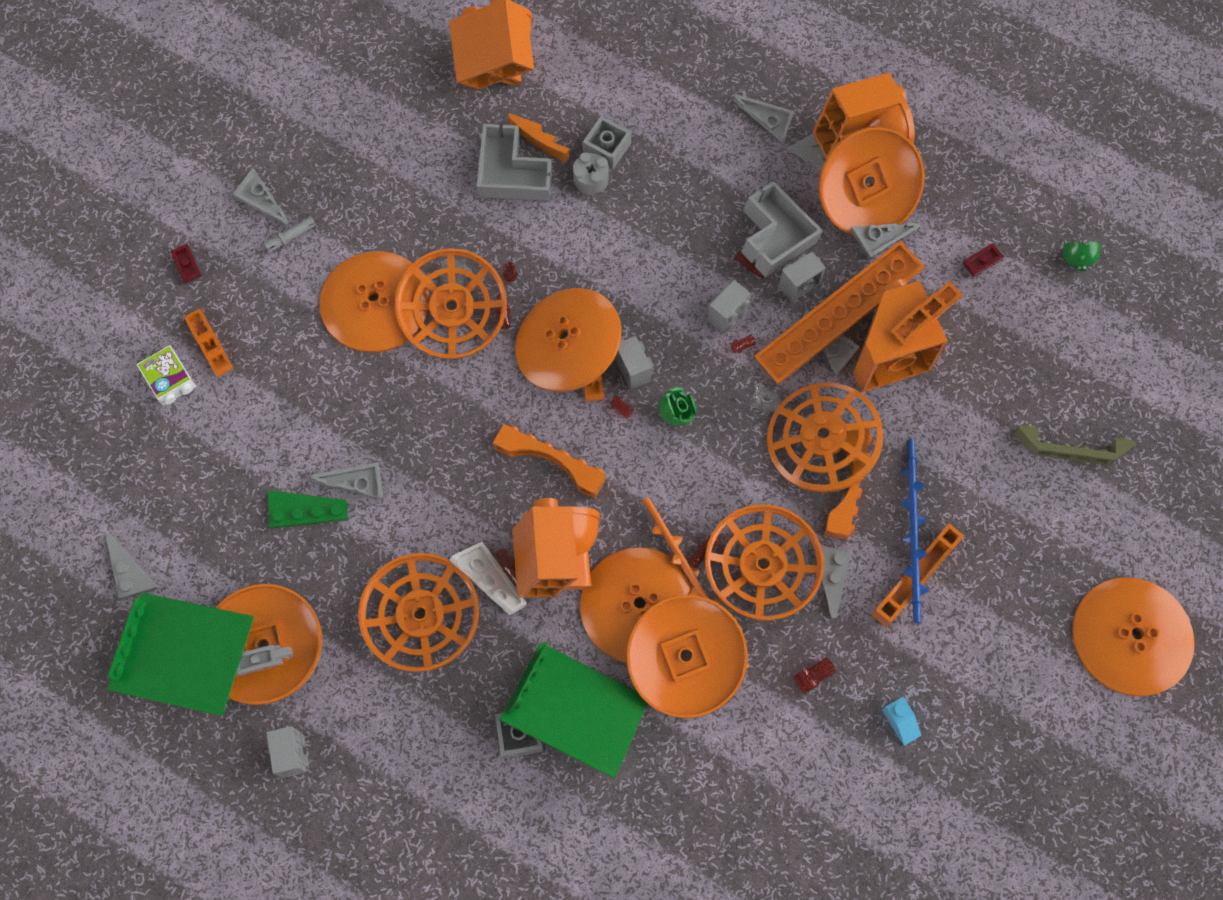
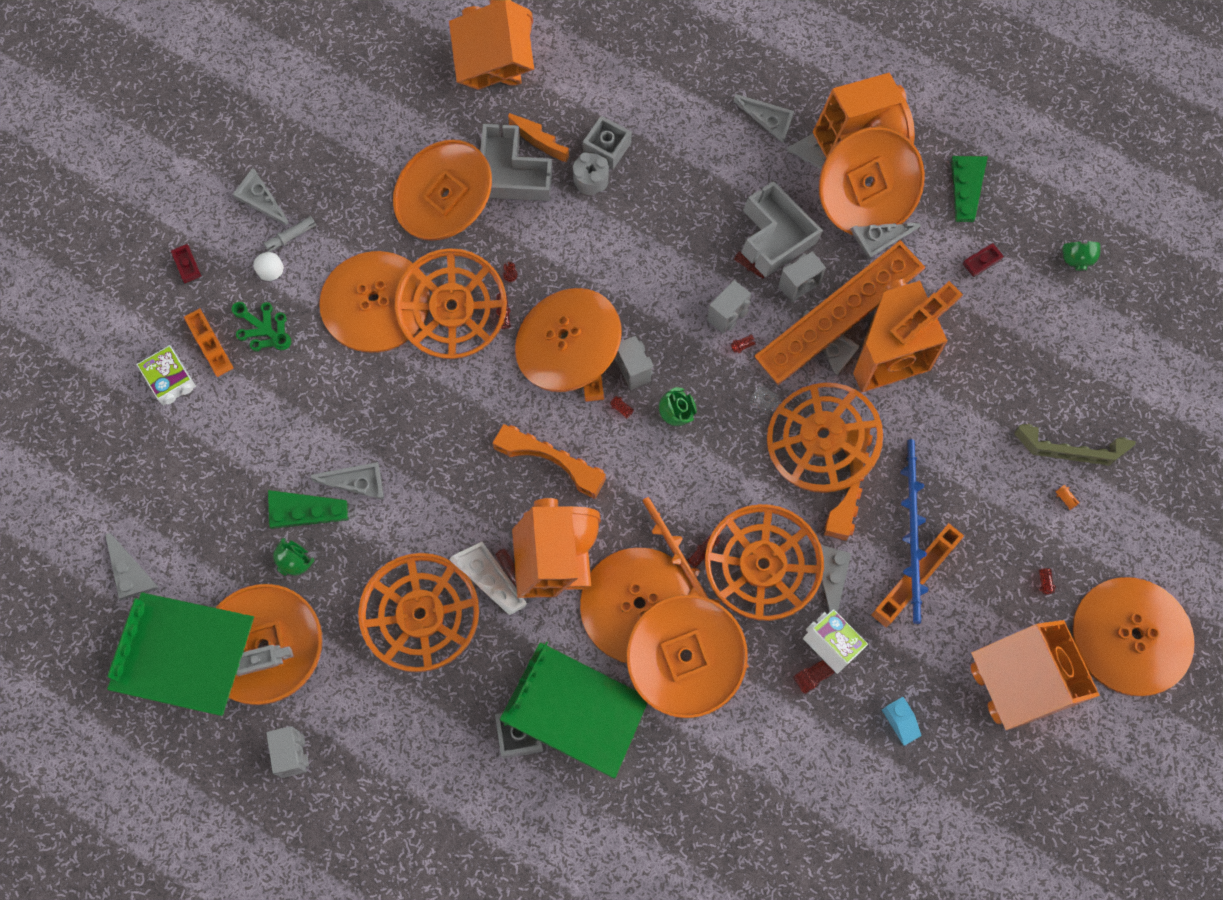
none -> green plant [231,302,292,352]
none -> white hair [253,252,284,281]
none -> green cylinder [273,538,314,576]
none -> orange dish [393,140,492,241]
none -> brick [803,609,868,674]
none -> green wing [951,156,988,222]
none -> orange slope [971,620,1100,730]
none -> clear red pin [1039,568,1056,595]
none -> orange pin [1055,485,1080,510]

